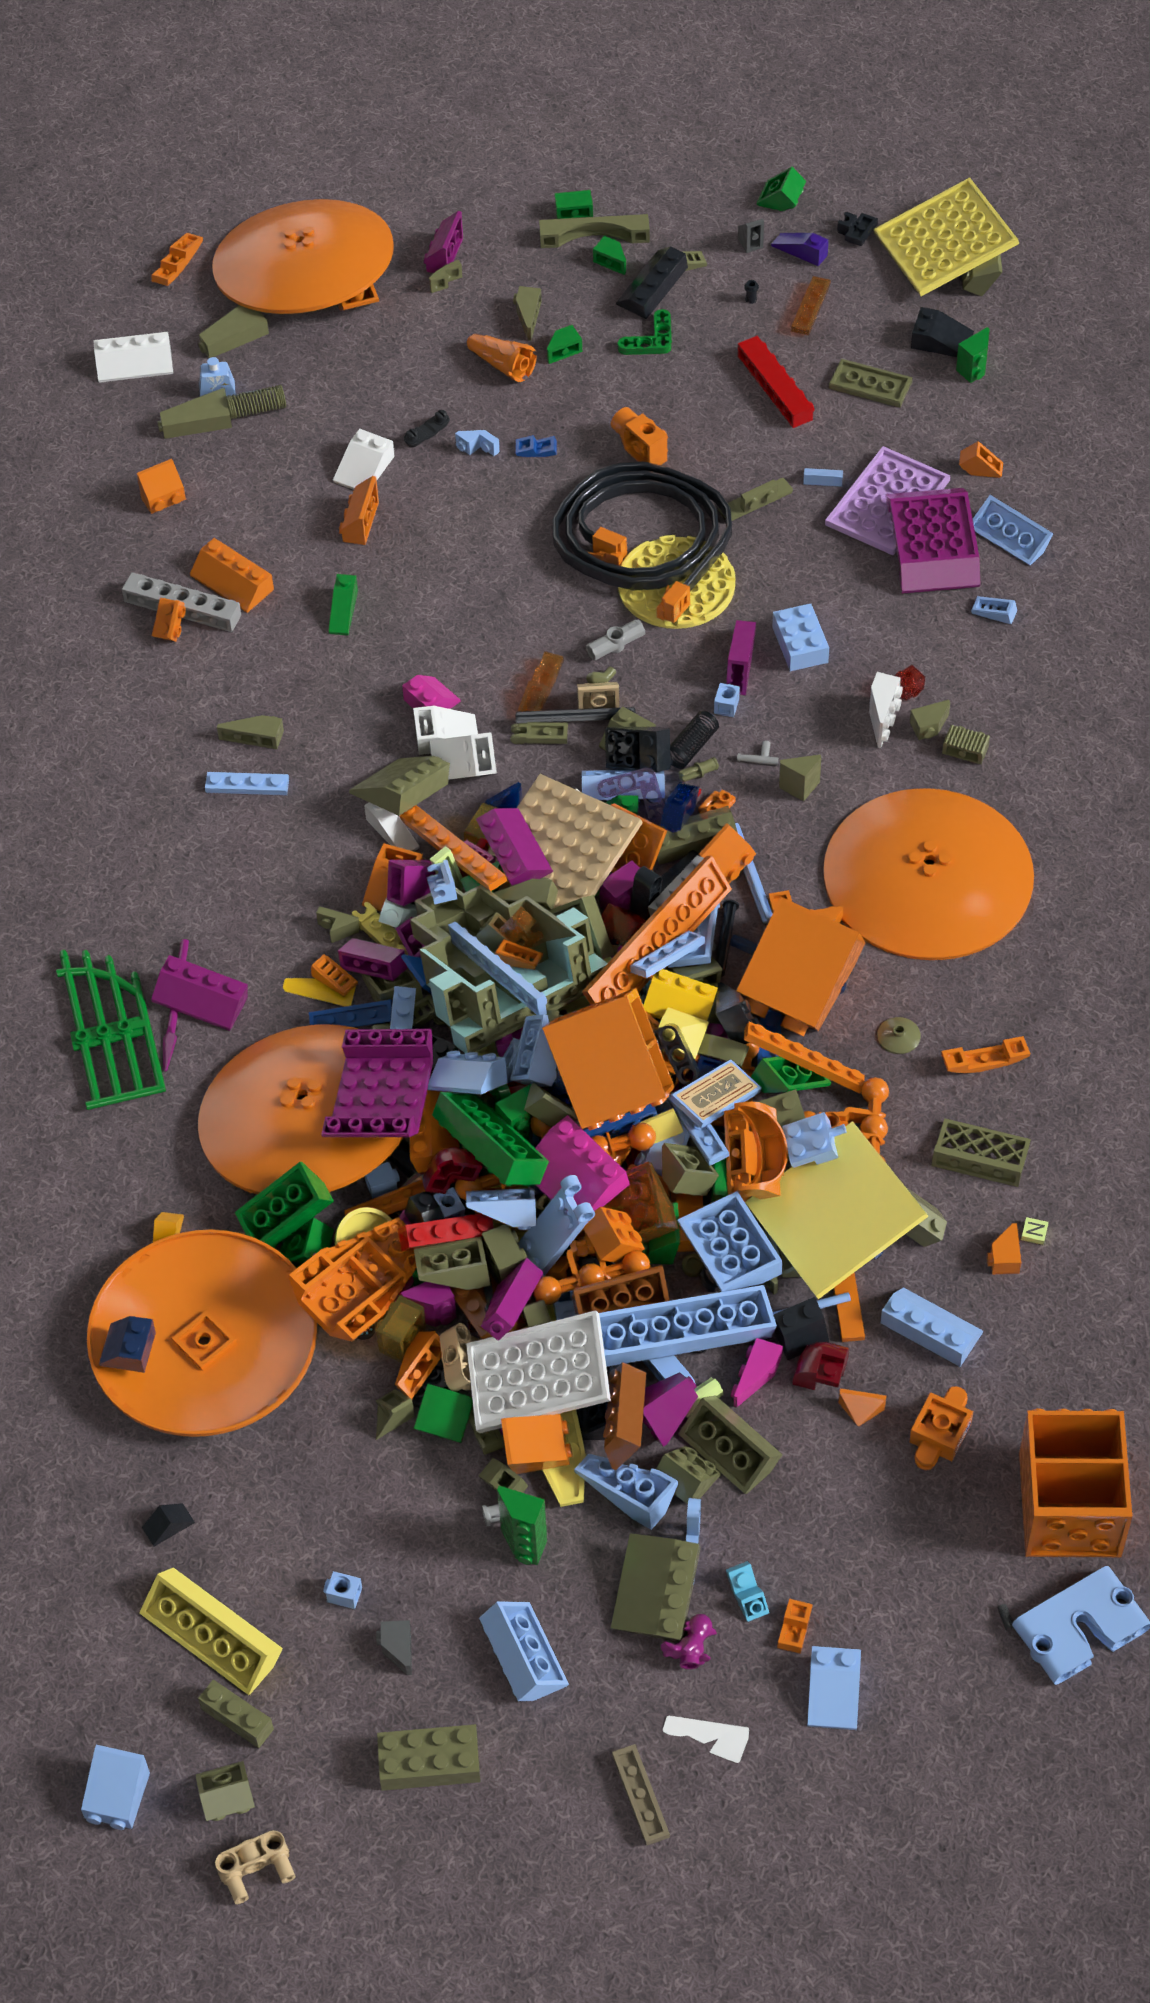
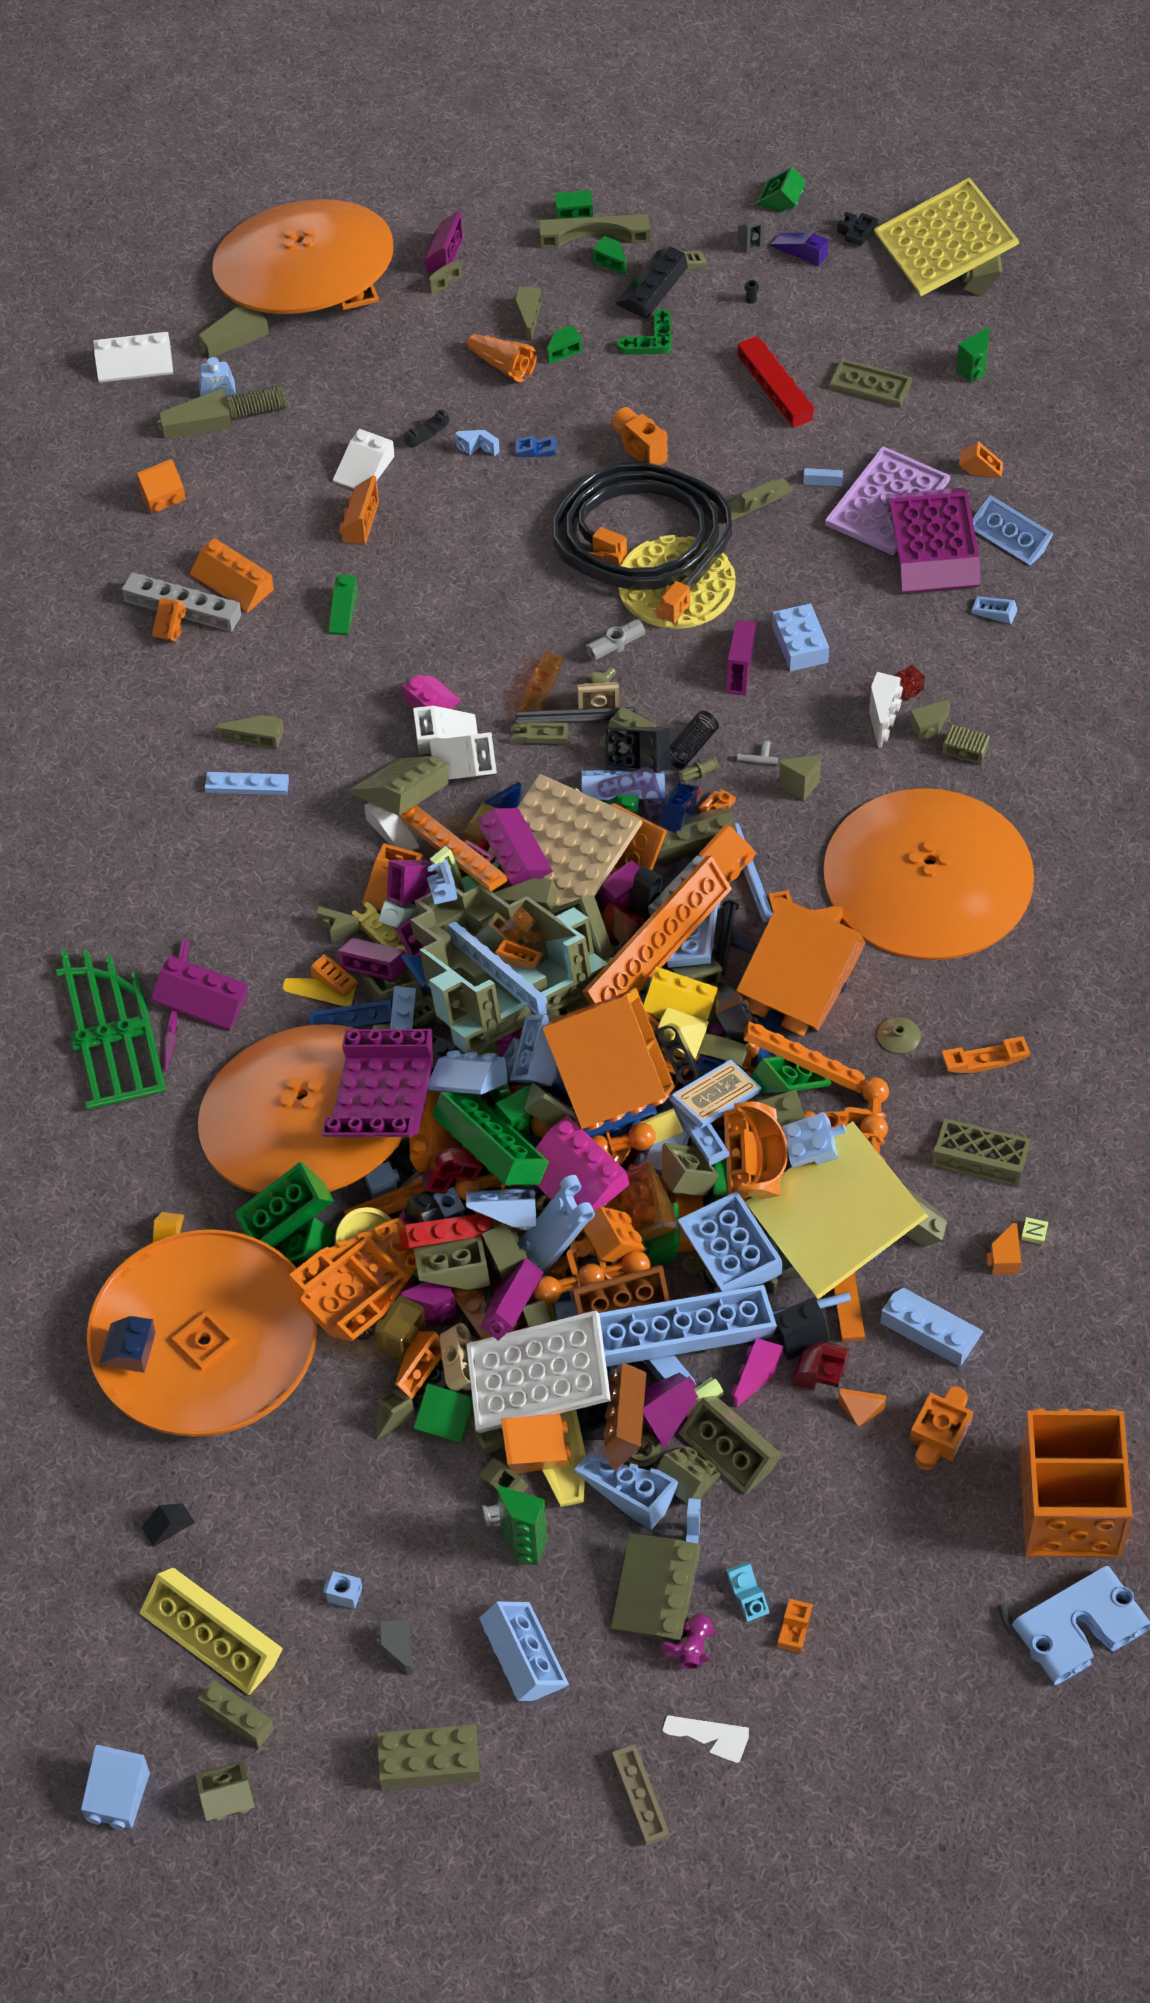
orange slope [151,233,203,286] -> none
tan piece [215,1830,296,1904] -> none
light blue tile [630,931,705,978] -> none
light blue brick [714,683,740,717] -> none
clear orange plate [791,276,831,336] -> none
light blue slope [807,1646,861,1730] -> none
black slope [911,307,974,357] -> none
none -> olive gear [626,1433,660,1469]

